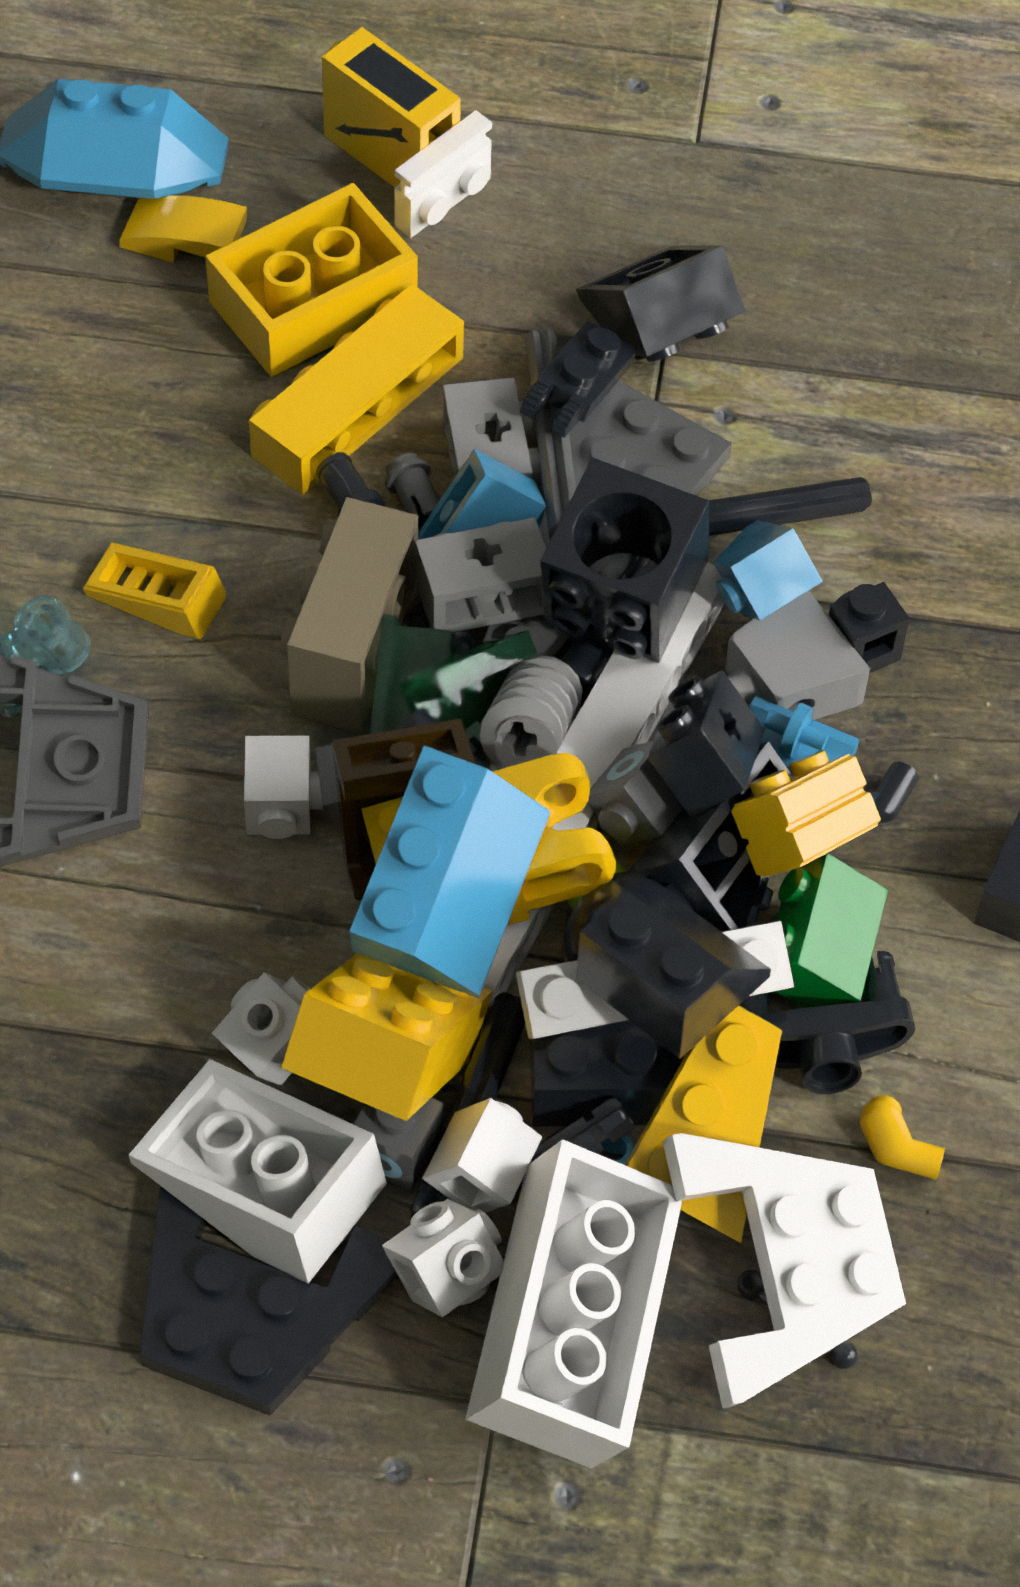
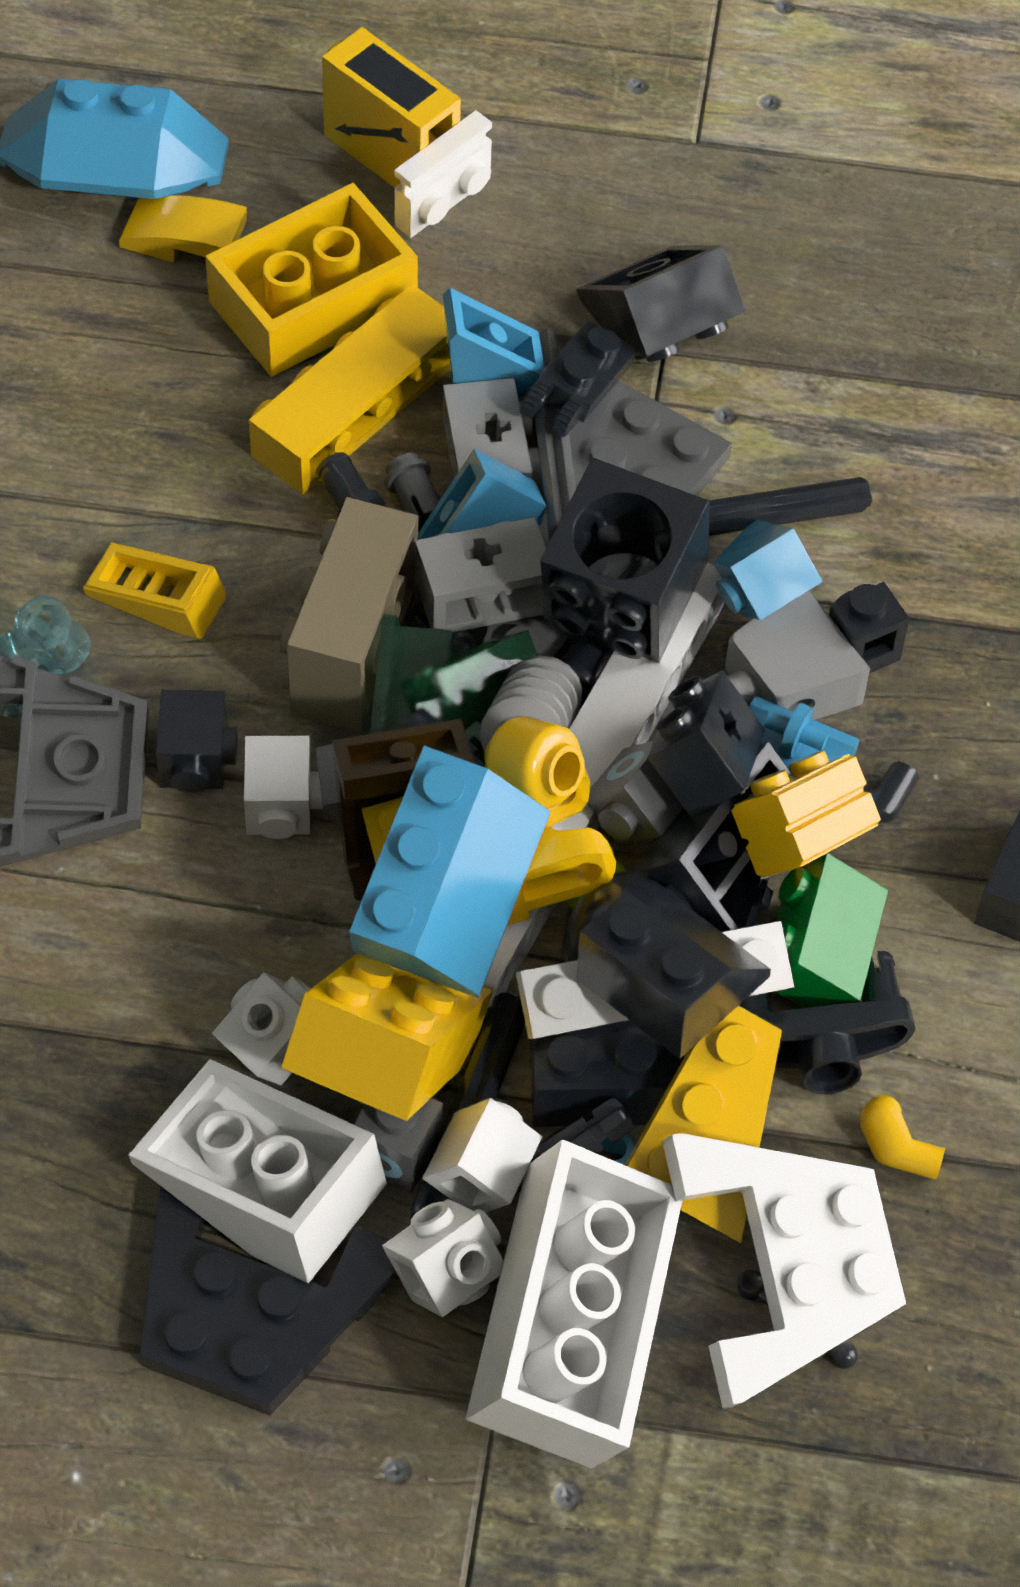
none -> black brick [156,689,238,793]
none -> dark azure slope [442,288,545,399]
none -> yellow head [484,716,584,809]

